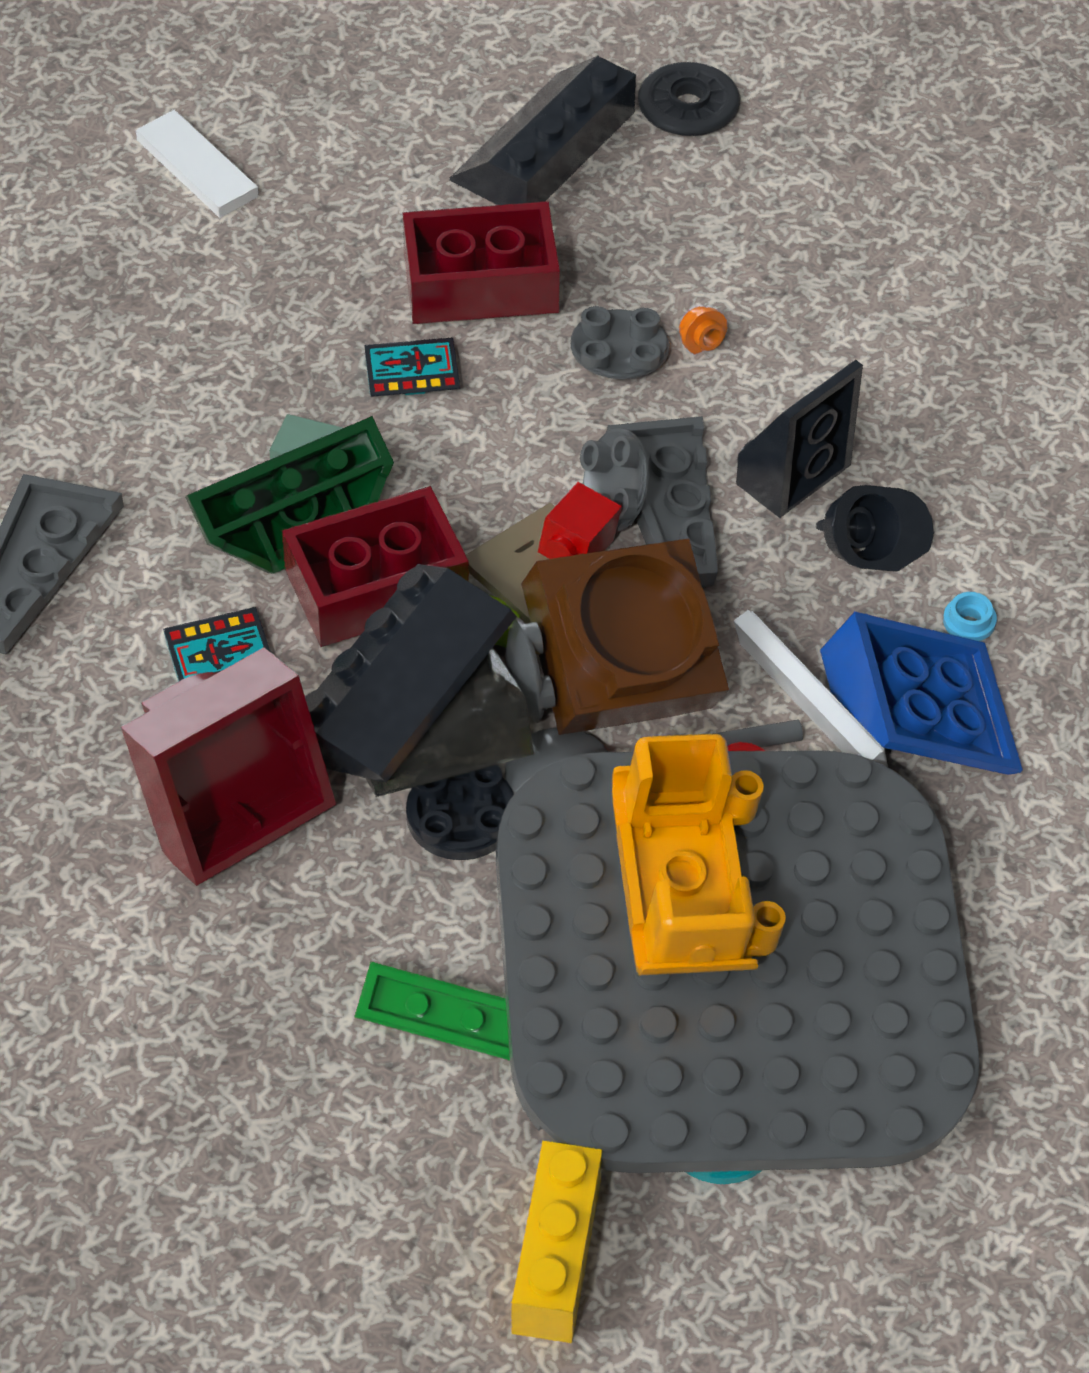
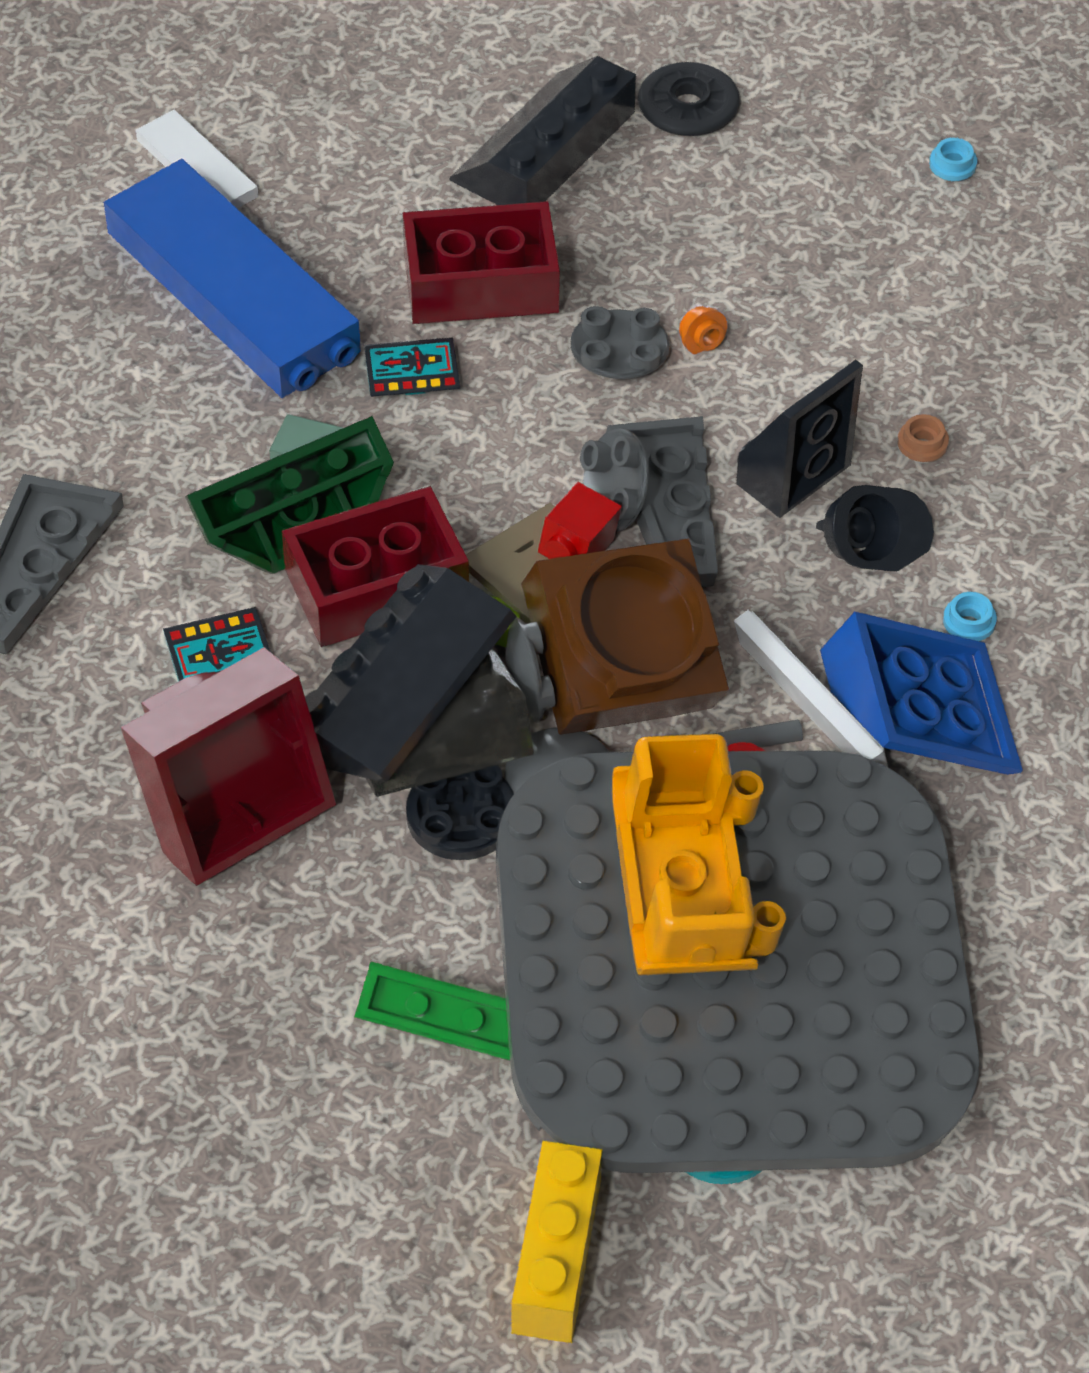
none -> blue brick [103,158,361,398]
none -> nougat plate [897,414,949,462]
none -> medium azure plate [929,138,977,181]

